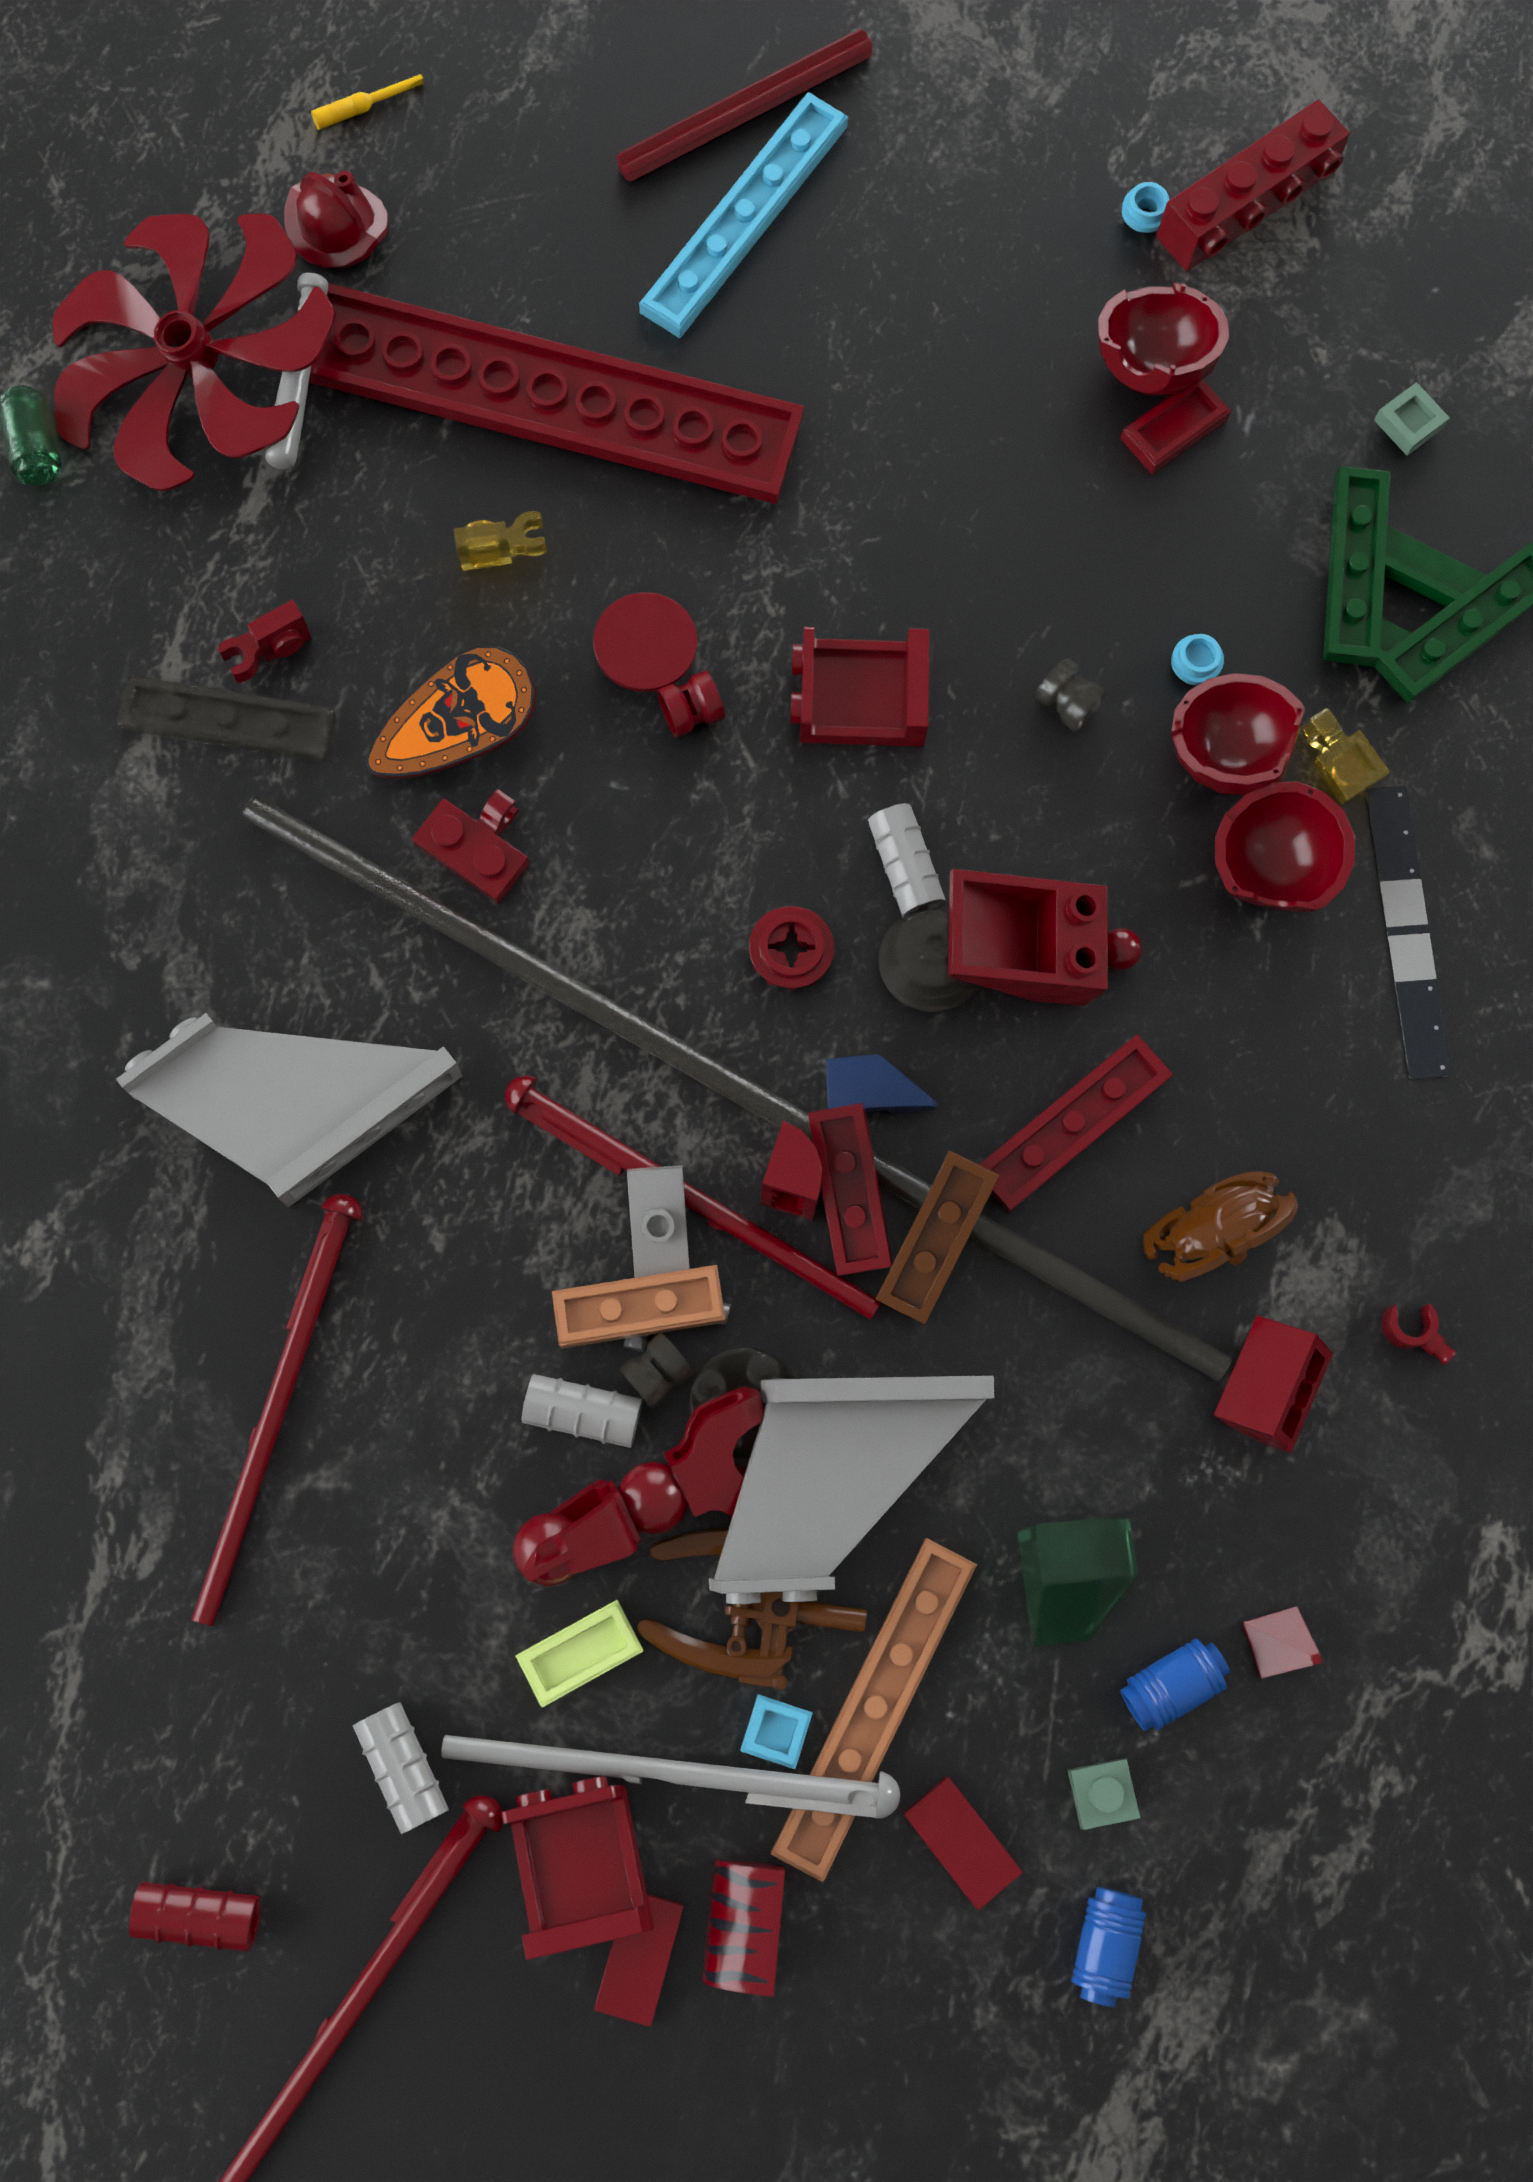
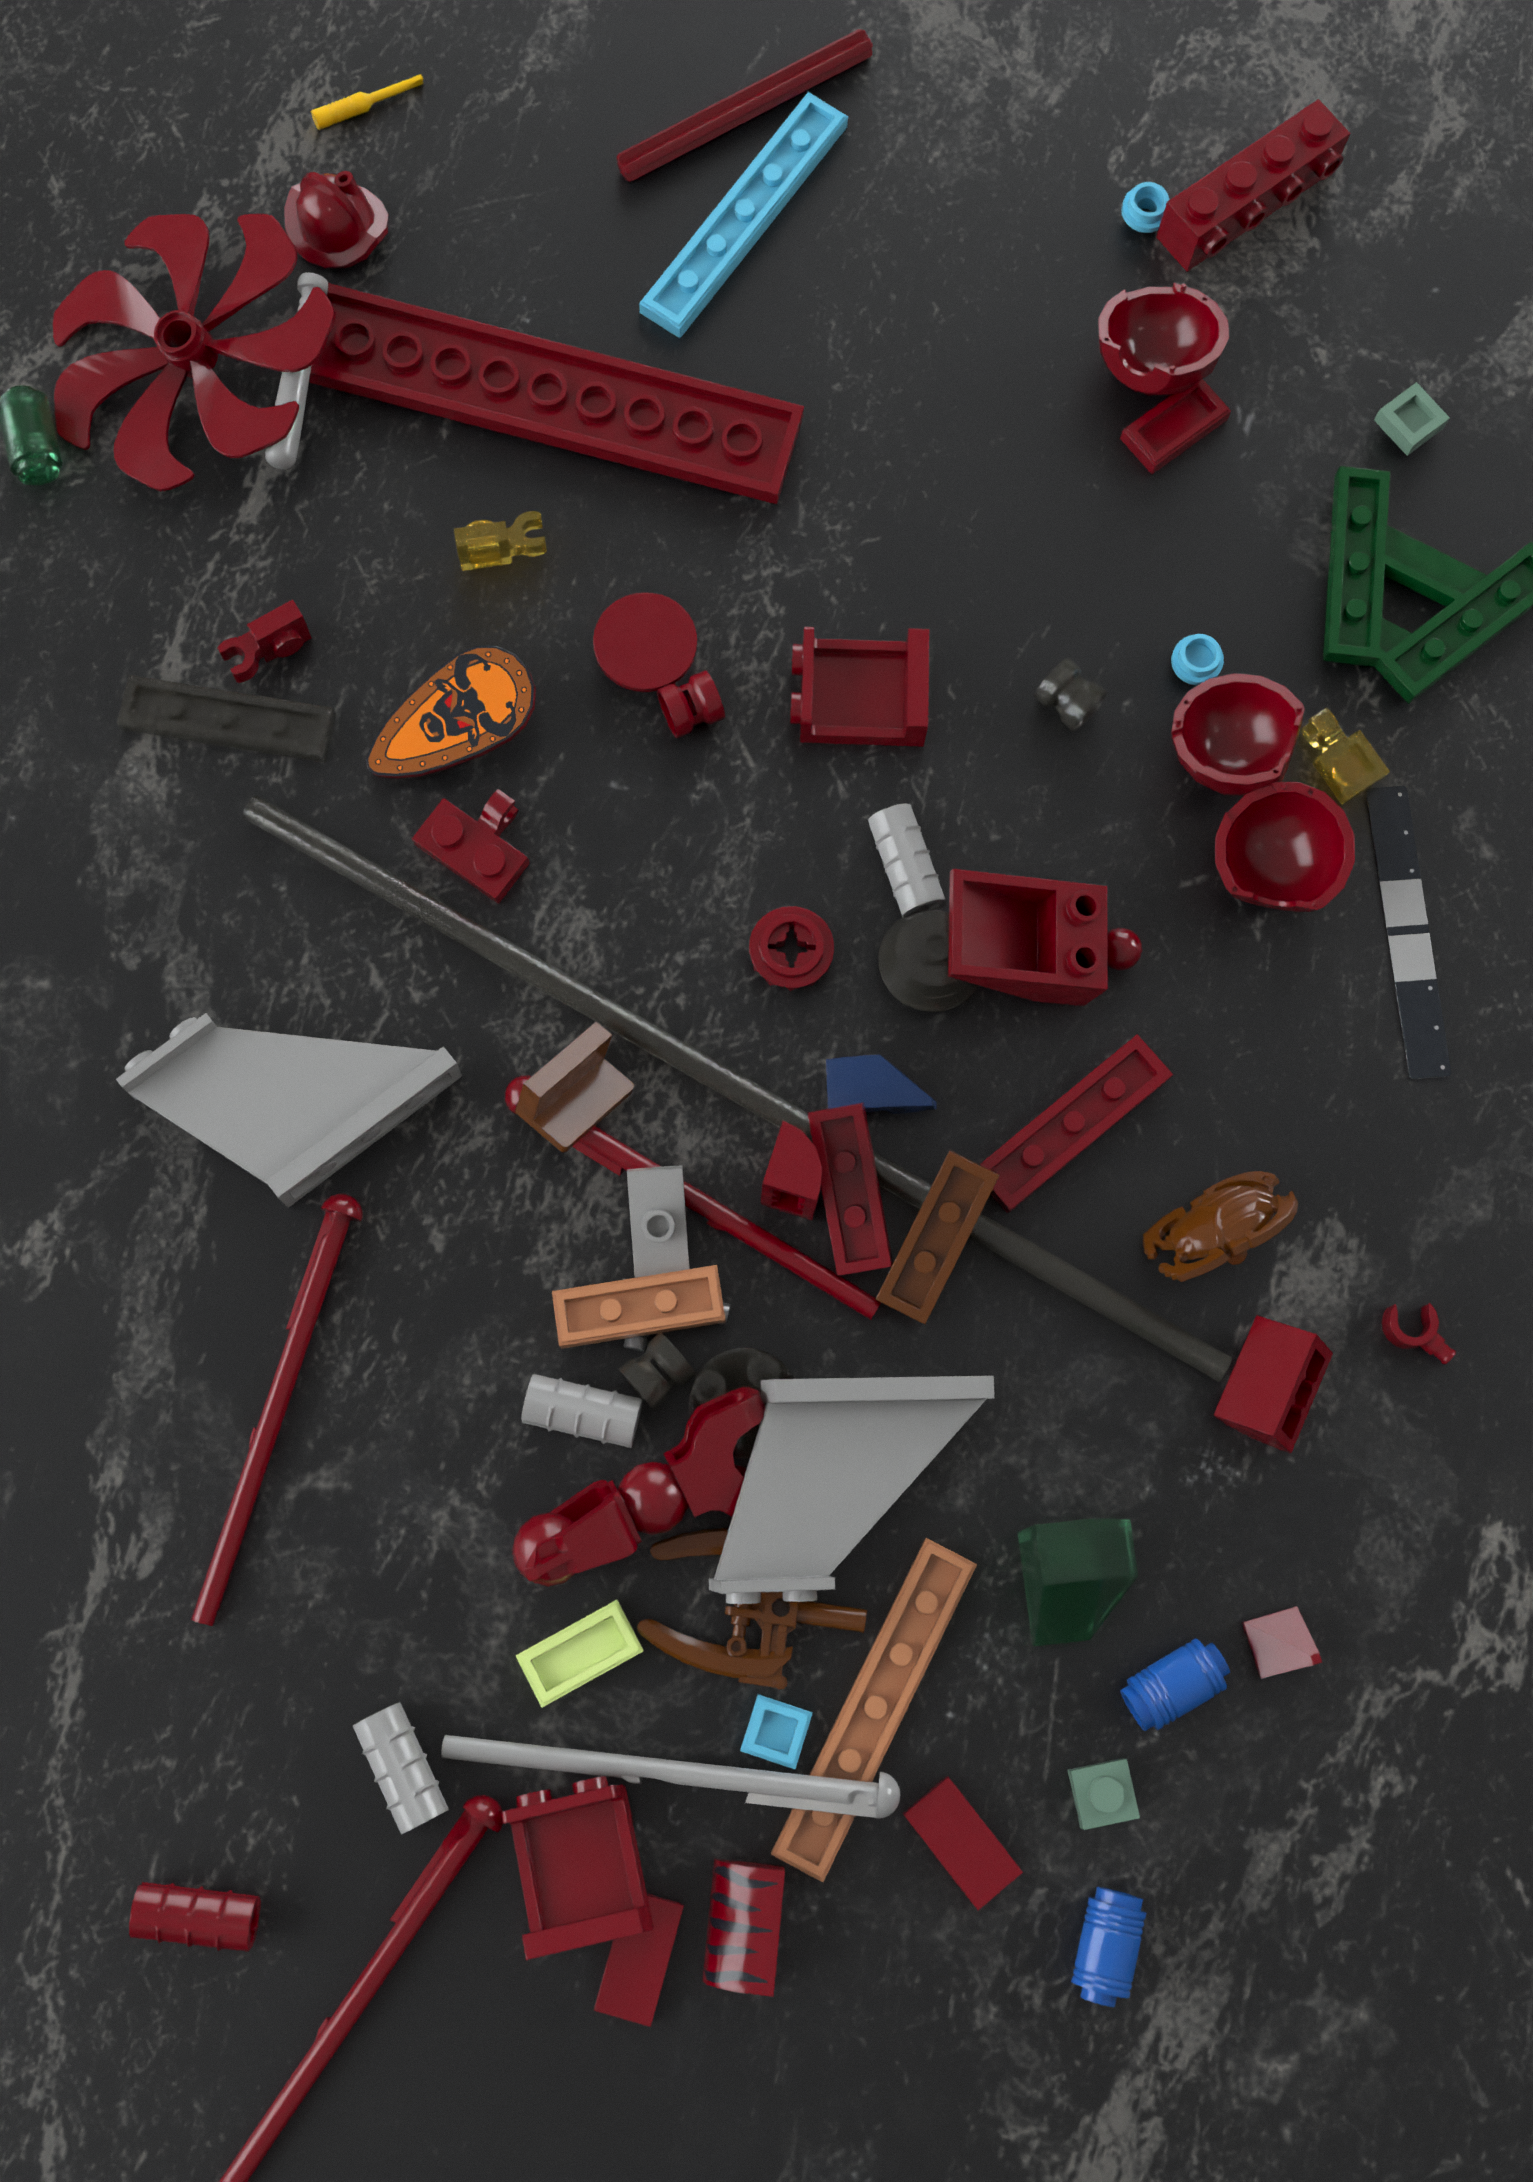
none -> panel [515,1022,634,1152]

